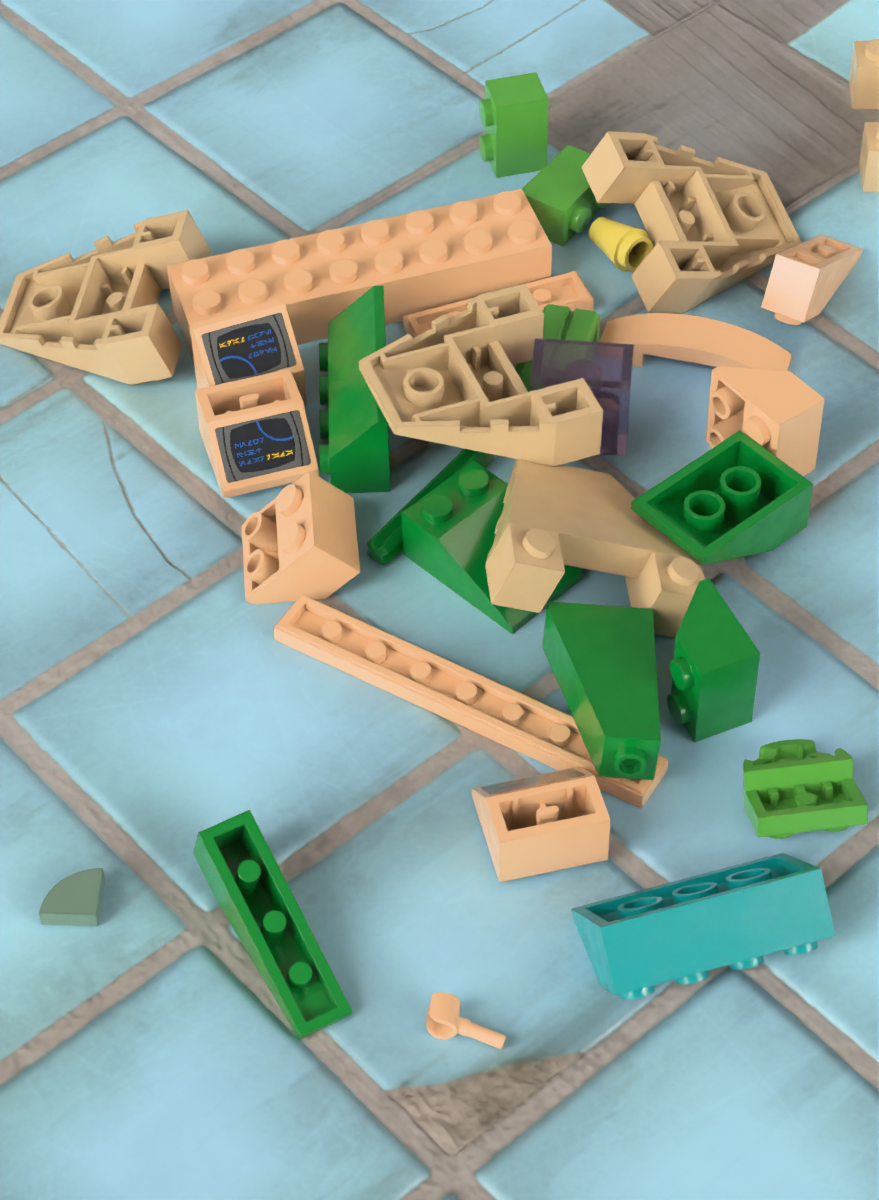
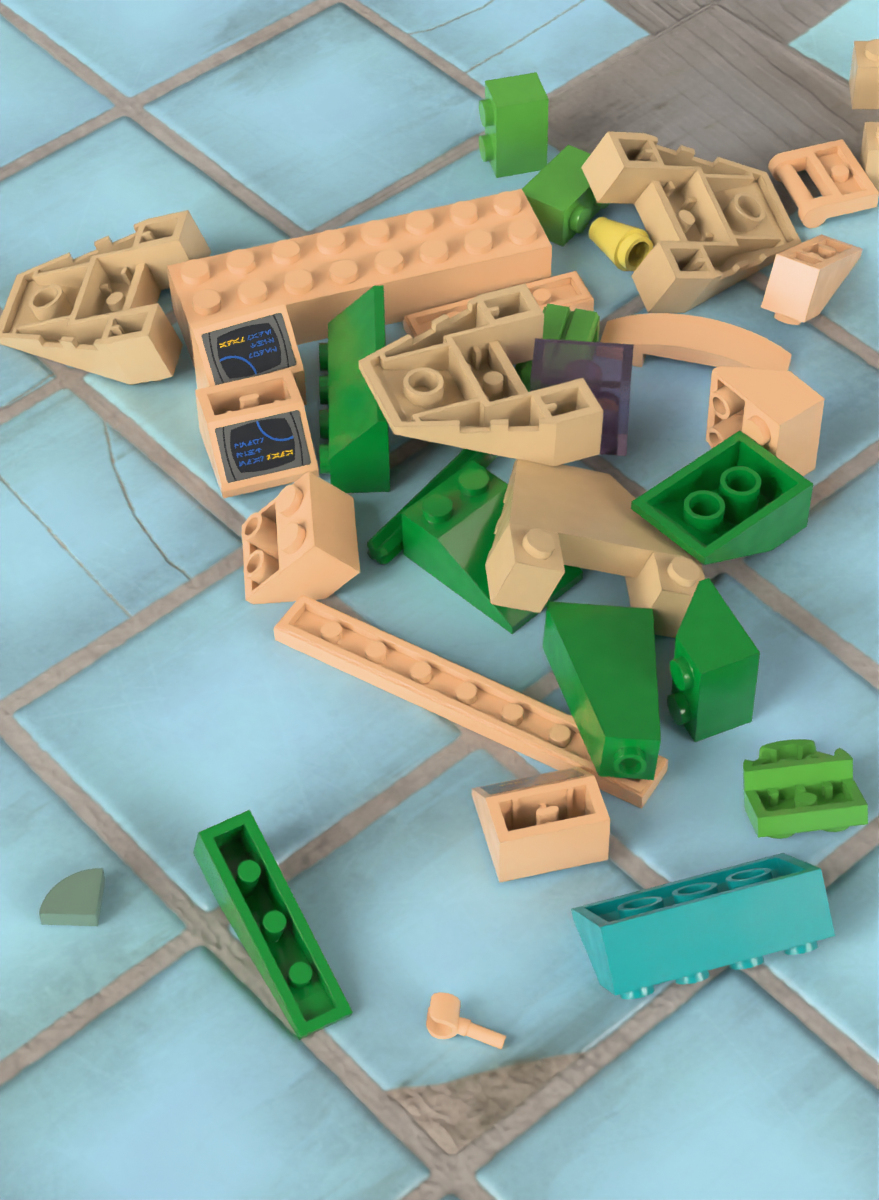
none -> light nougat plate [768,139,879,228]

